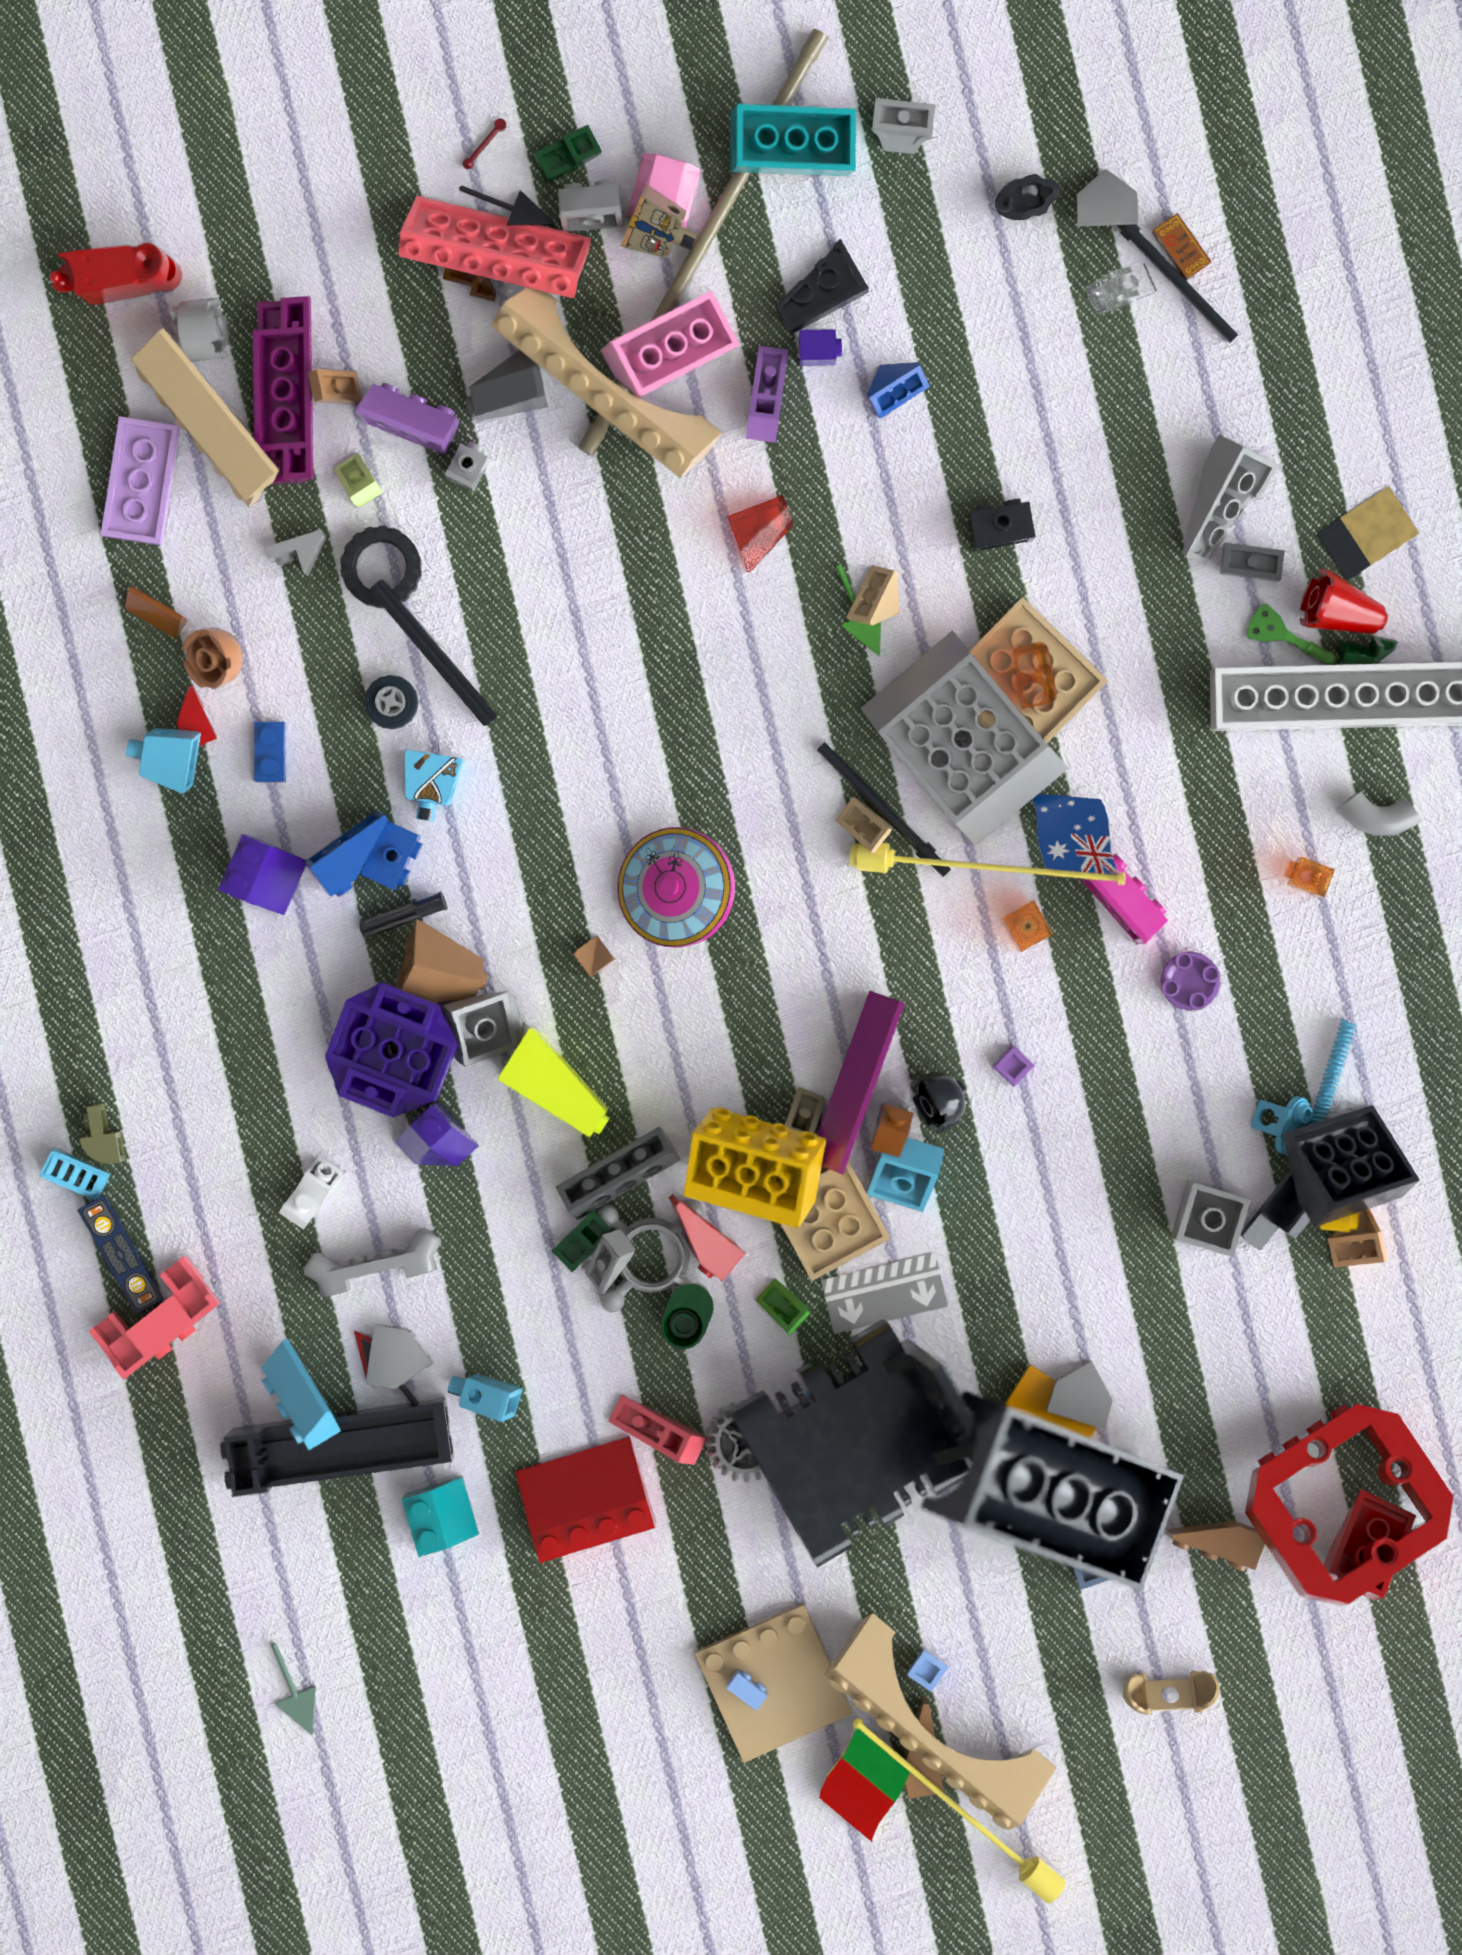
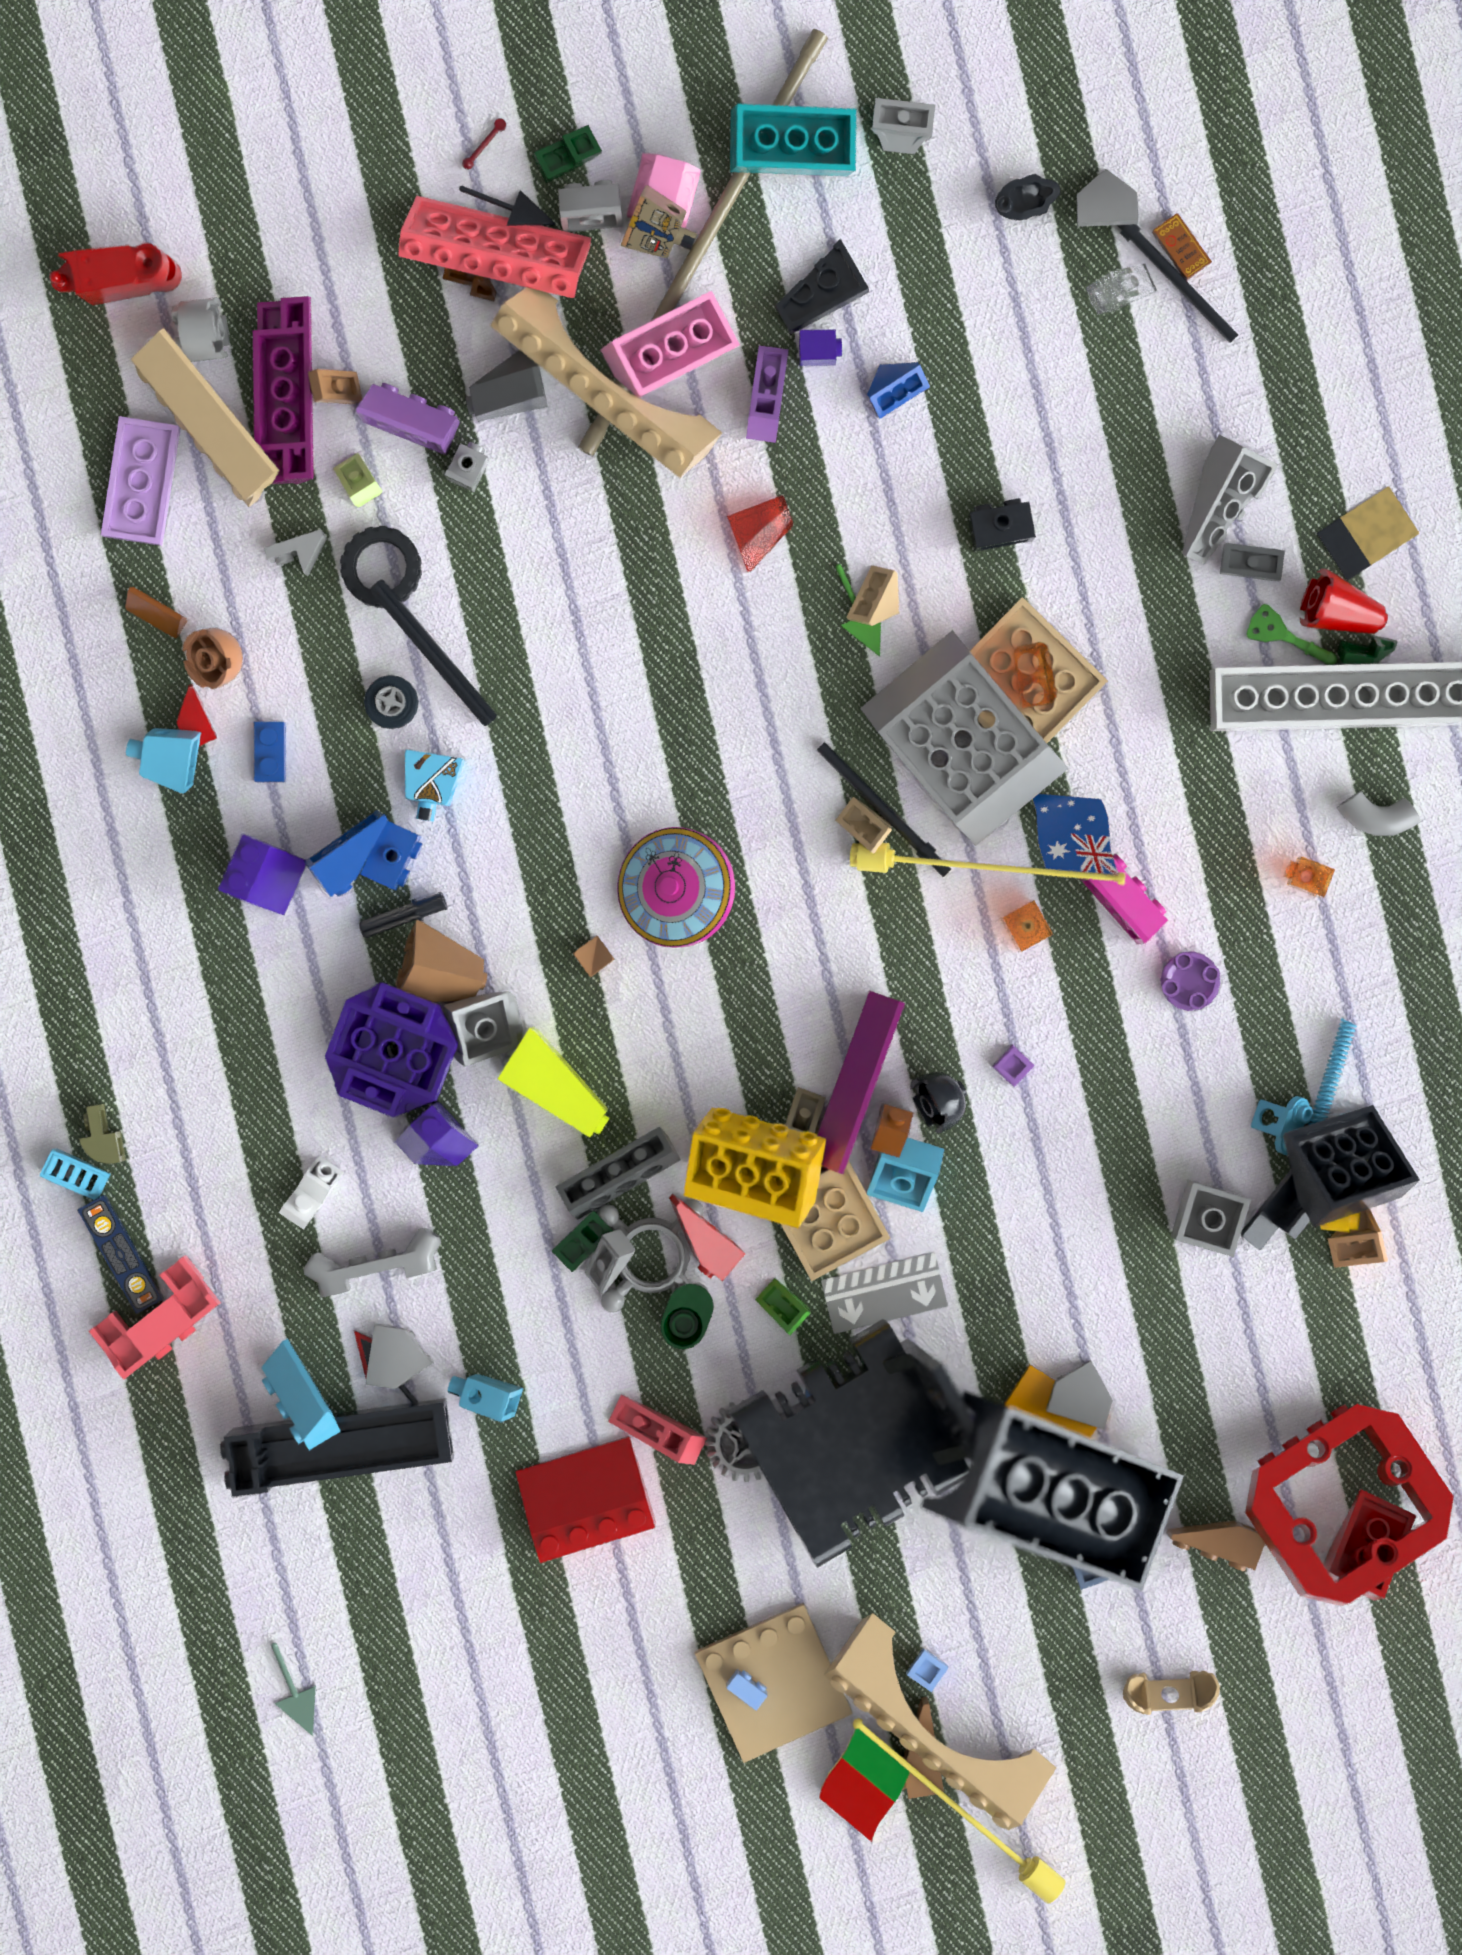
teal slope [402,1476,479,1557] -> none

